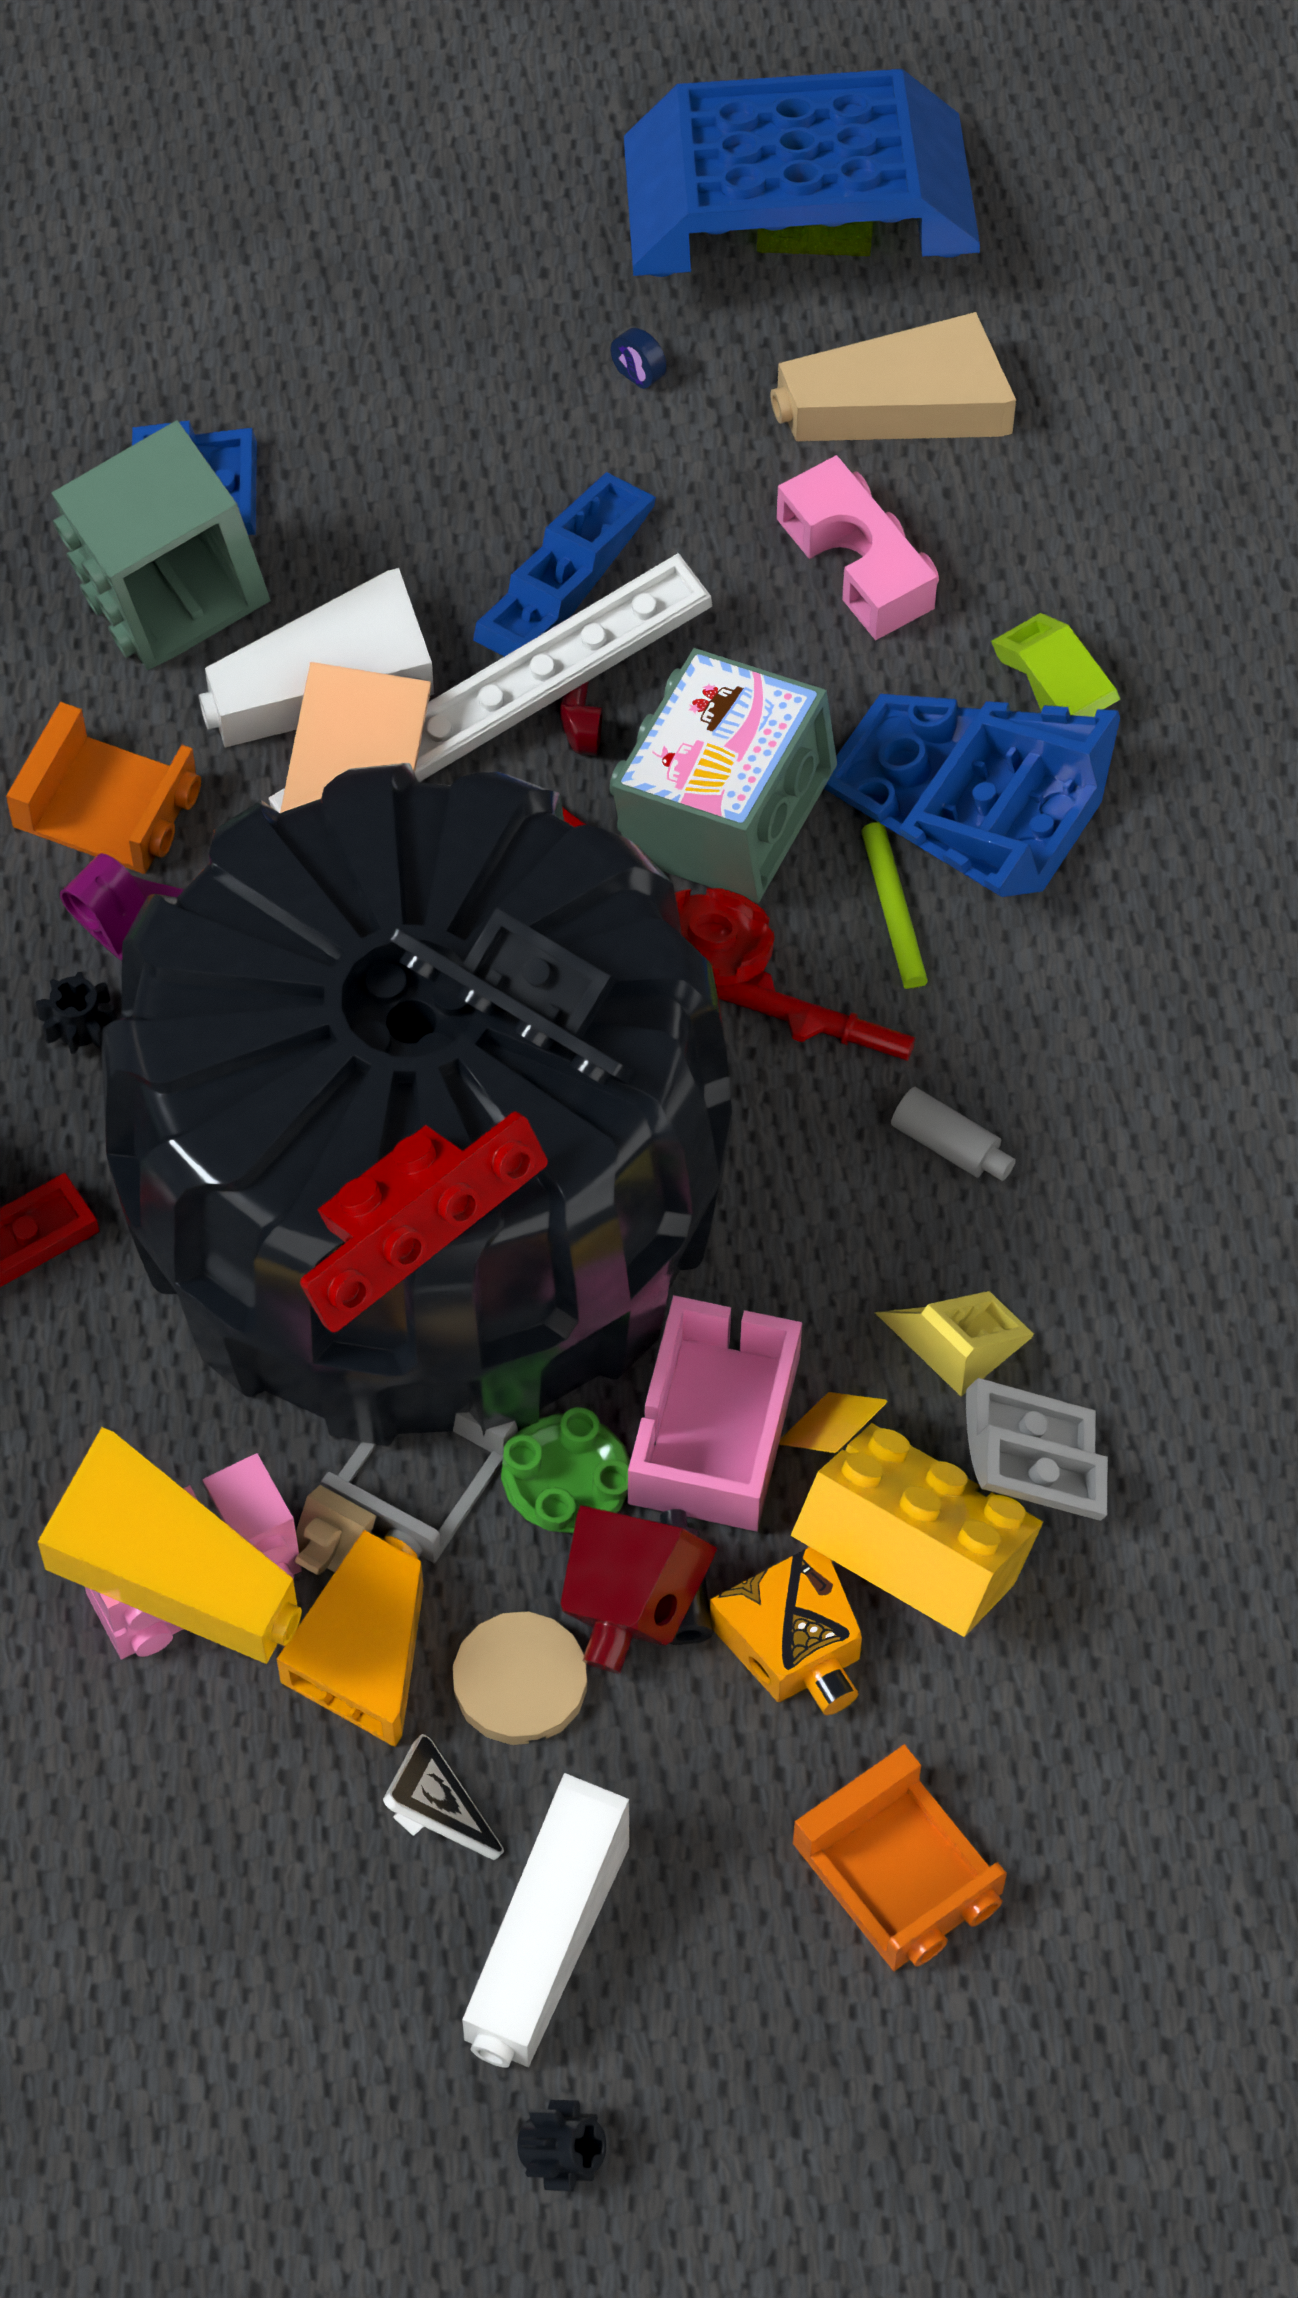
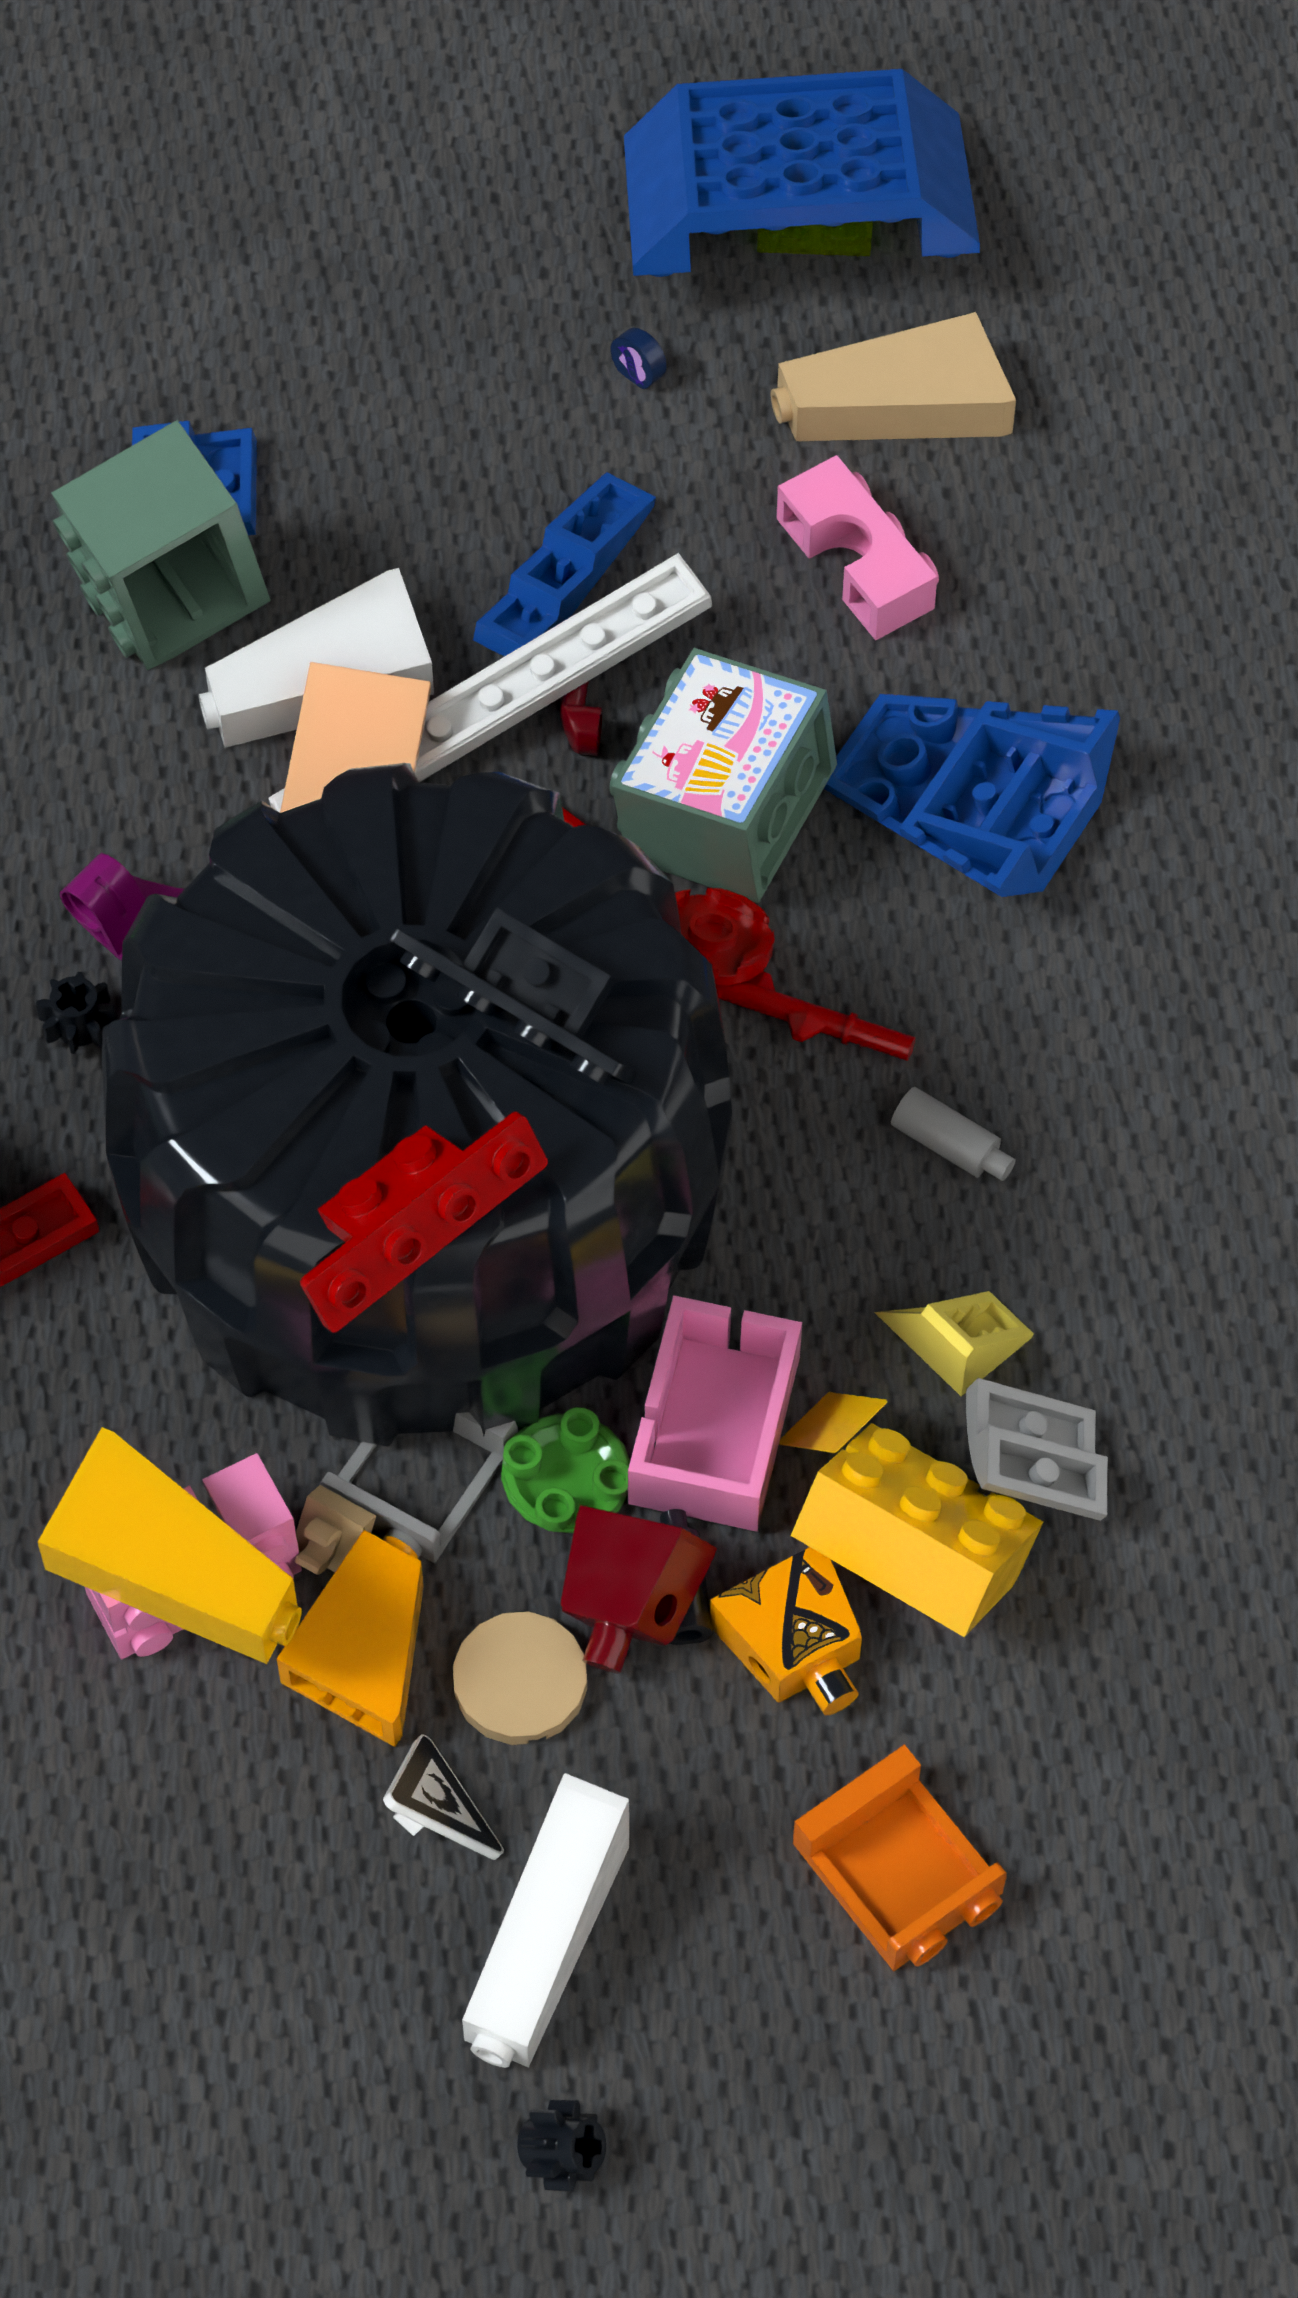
orange panel [6,702,201,874] -> none
lime bar [861,822,928,989] -> none
lime slope [991,613,1120,717] -> none

